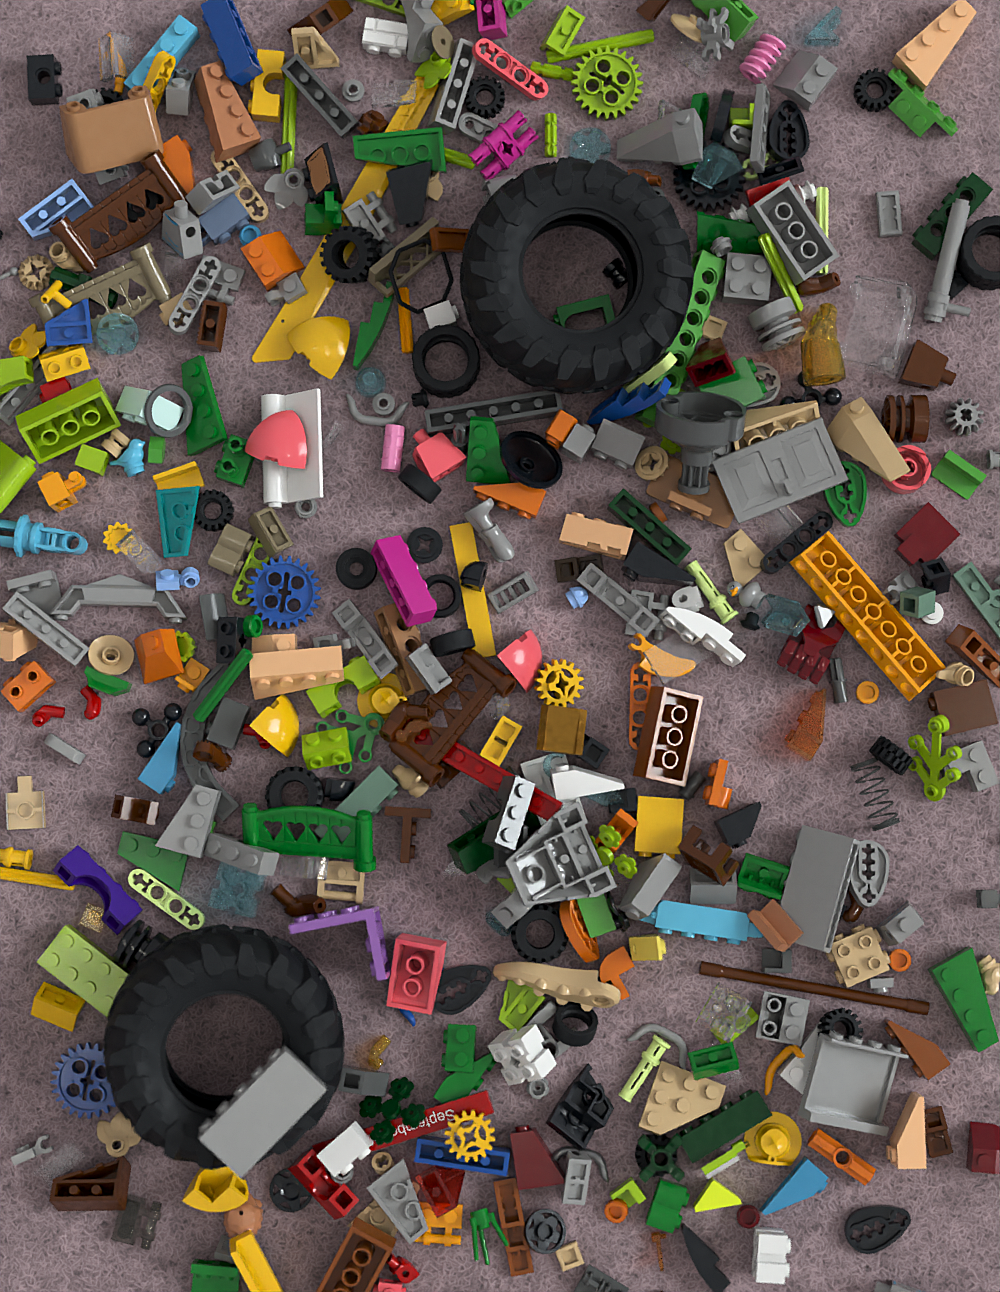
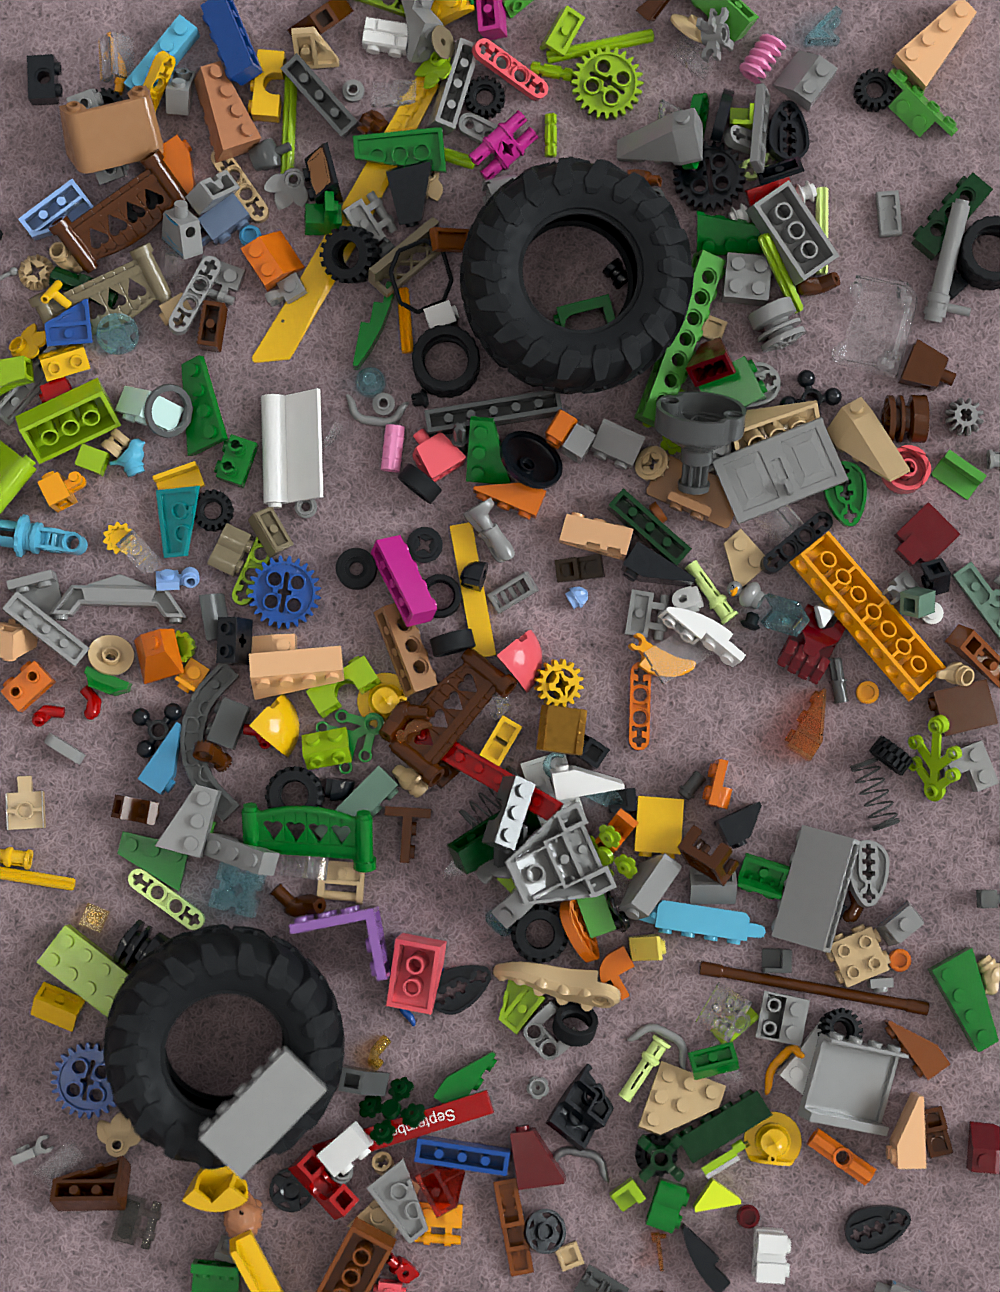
dark purple arch [53,845,143,935] -> none
bright green piece [148,436,166,464] -> none
green axle [193,648,253,722] -> none
green tile [243,615,263,638] -> none
coral brick [244,410,307,469] -> none
yellow brick [287,316,350,380] -> none
light grey plate [313,633,356,649] -> none
light grey slope [332,599,399,679] -> none
light grey hinge [404,643,453,695] -> none
green bracket [441,1024,477,1073] -> none
yellow gear [445,1109,495,1162] -> none
green plant [469,1208,509,1265] -> none
white brick [488,1024,557,1086] -> none
light grey hinge [560,1151,592,1205] -> none
clear light blue wheel [569,127,611,163] -> none
light grey slope [577,563,660,638] -> none
blue slope [587,377,672,425] -> none
orange tile [604,1198,628,1223] -> none
yellowish green beam [617,351,678,393] -> none
dark orange brick [633,686,704,787] -> none
clear light blue slope [692,142,743,189] -> none
light grey plate [710,236,732,257] -> none
nougat panel [747,899,803,952] -> none
dark azure slope [760,1156,829,1216] -> none
clear yellow piece [800,303,846,386] -> none

